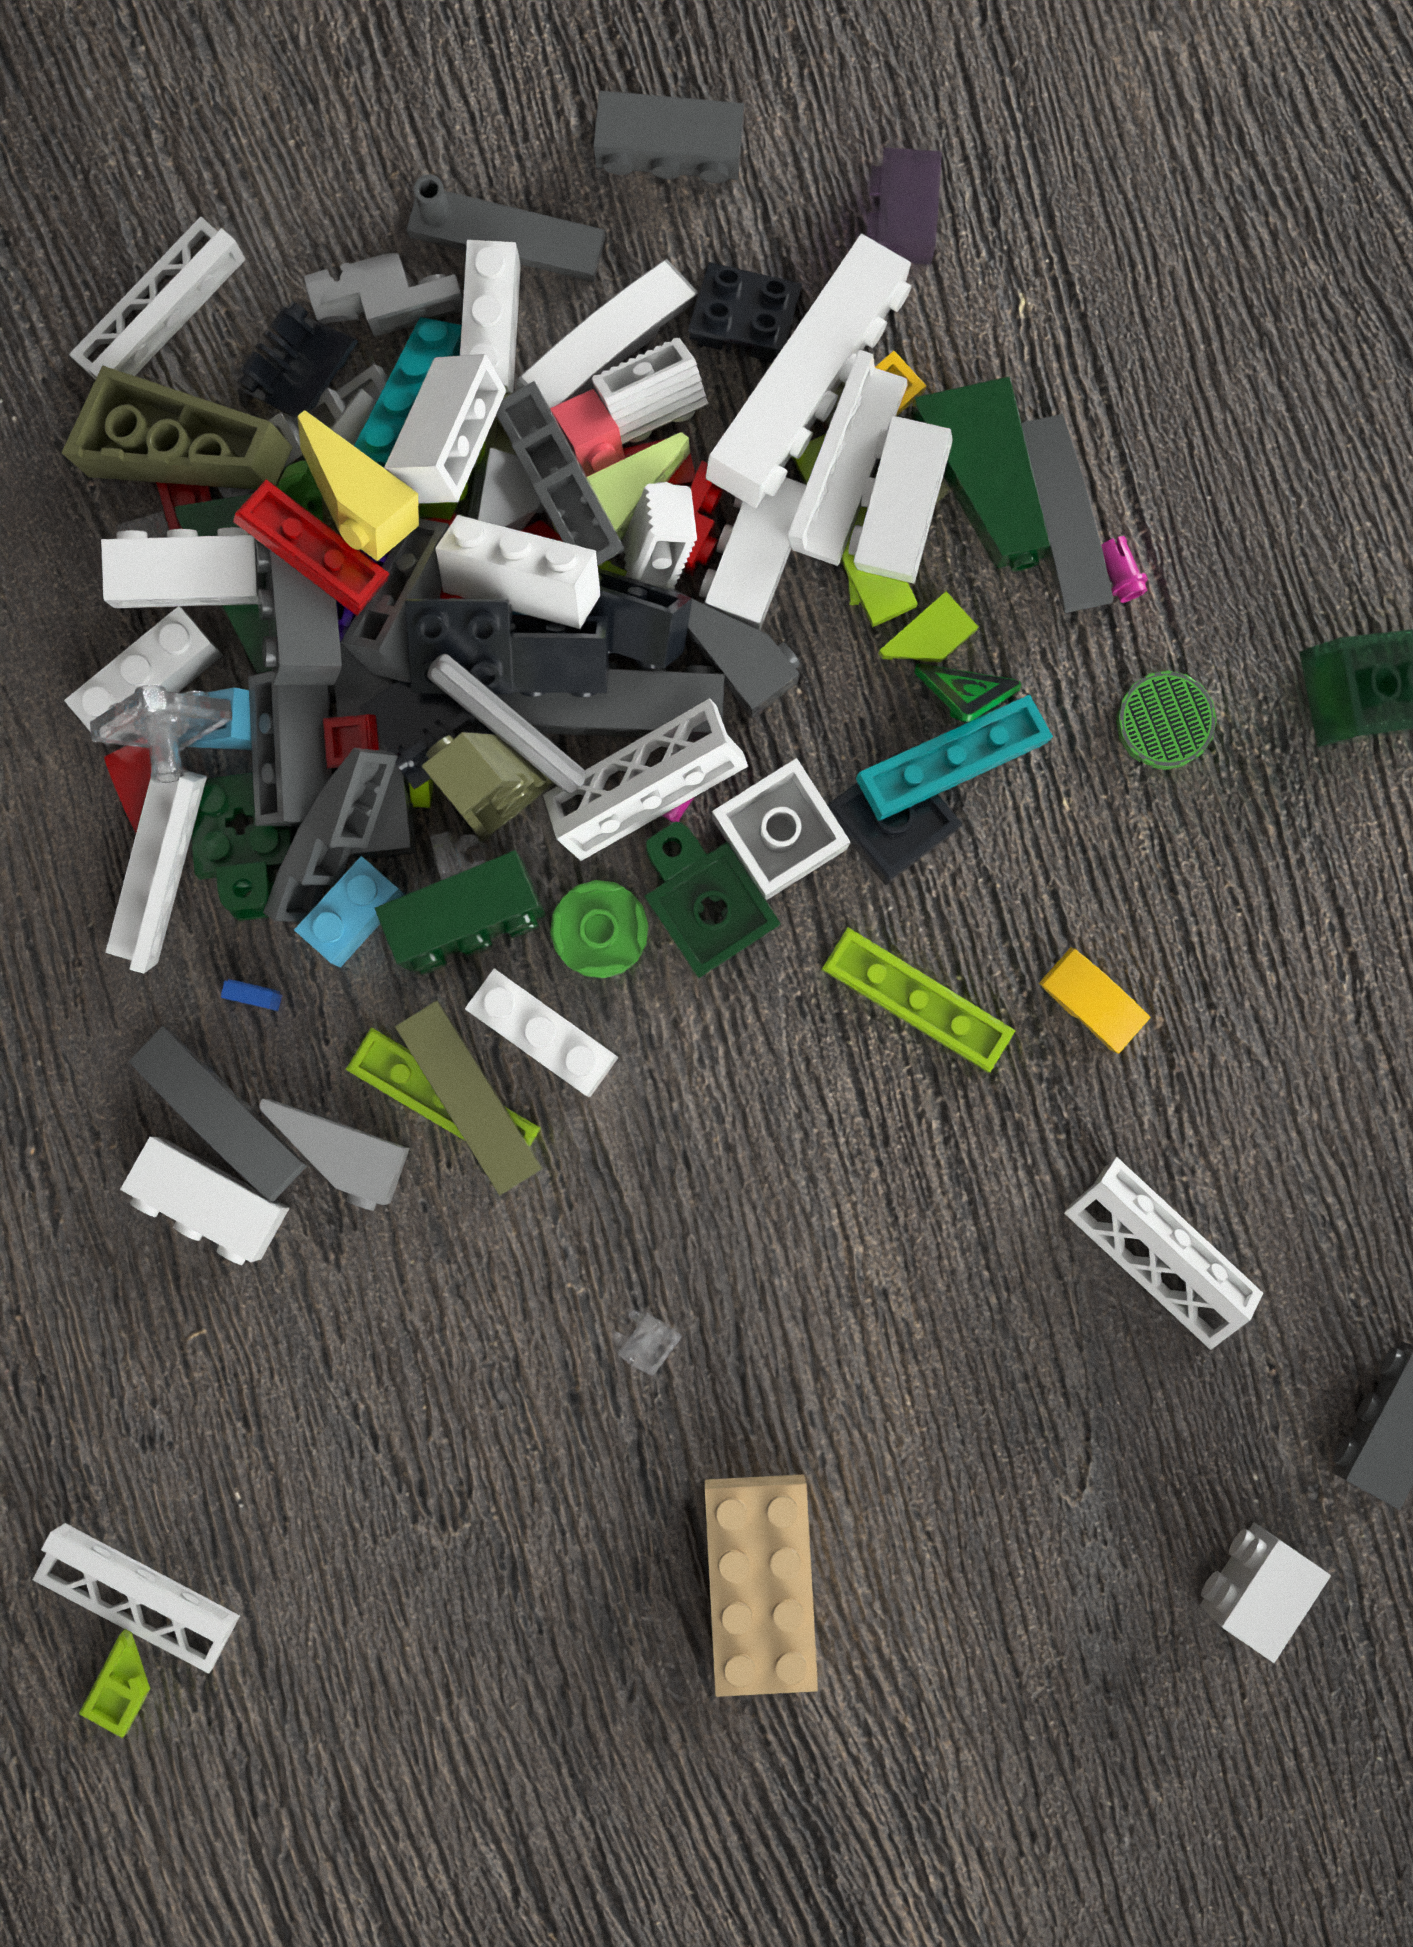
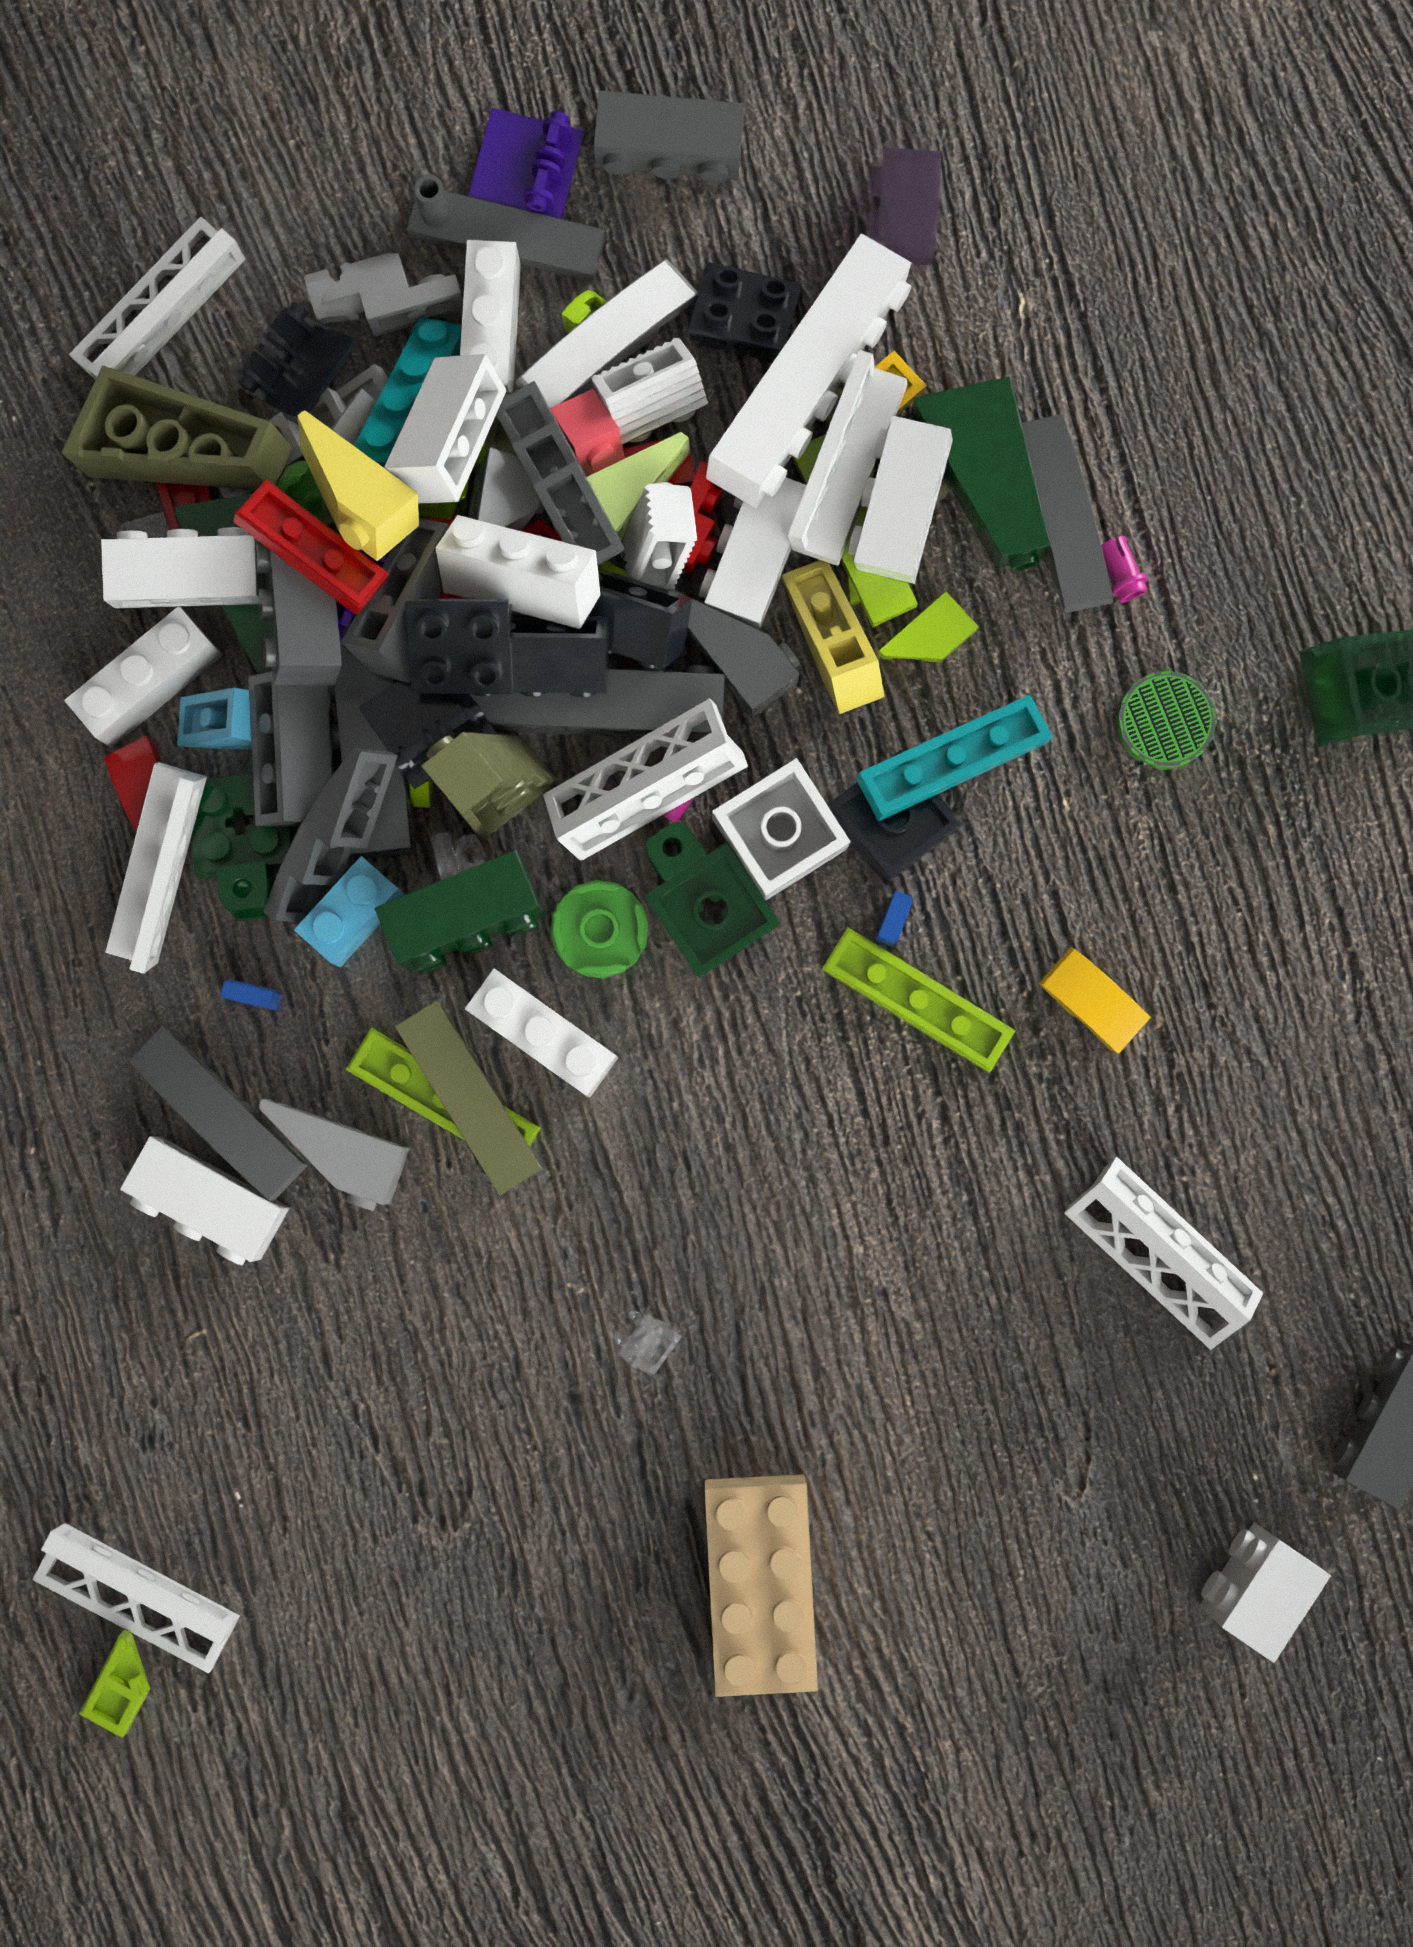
clear plate [90,685,232,783] -> none
red tile [323,714,379,768] -> none
light grey axle [427,654,586,793] -> none
piece [914,664,1021,723] -> none
none -> dark purple hinge [468,108,585,219]
none -> lime tile [562,290,607,333]
none -> light yellow slope [781,560,885,714]
none -> blue tile [875,891,913,947]

